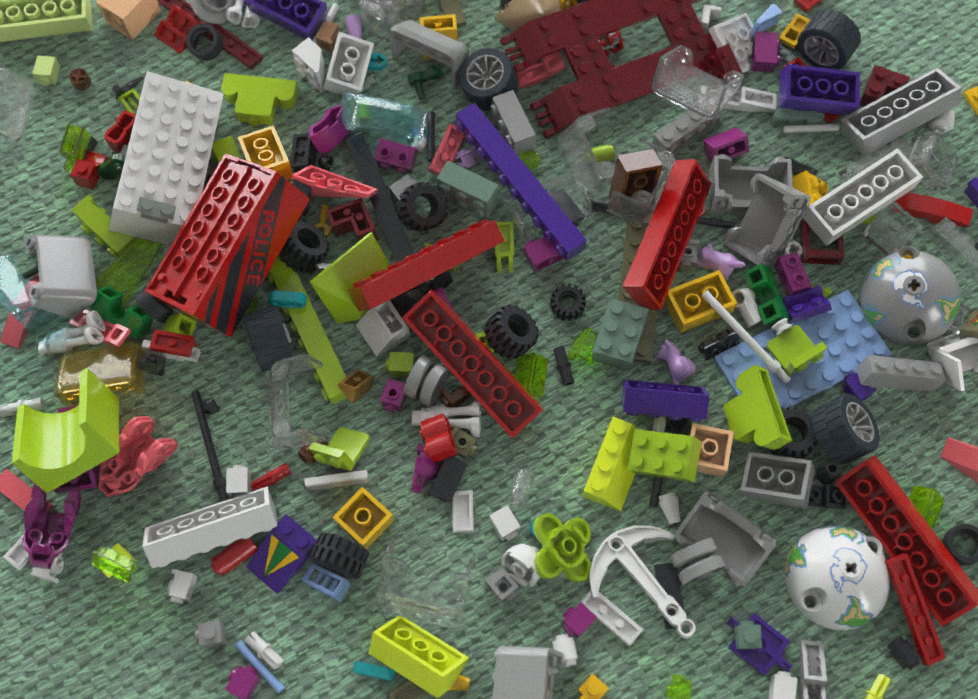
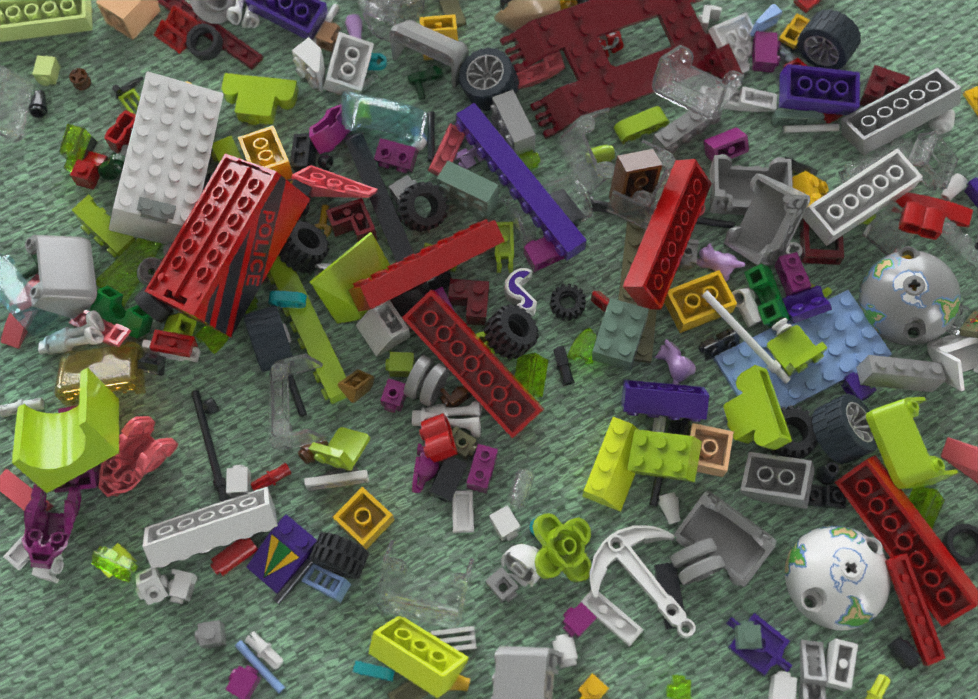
none -> black cone [28,90,48,118]
none -> white brick [135,567,169,605]
none -> light grey wheel [137,257,162,286]
none -> clear neon green brick [194,326,229,355]
none -> black bar [273,554,314,605]
none -> black bar [281,364,307,417]
none -> white tile [431,626,476,651]
none -> dark red brick [448,278,489,326]
none -> magenta brick [467,444,498,494]
none -> white animal [504,268,537,316]
none -> red slope [591,291,610,312]
none -> lime beam [613,106,669,145]
none -> white brick [825,639,858,691]
none -> lime windscreen [866,397,958,489]
none -> red brick [898,202,946,240]
none -> white cone [940,173,968,202]

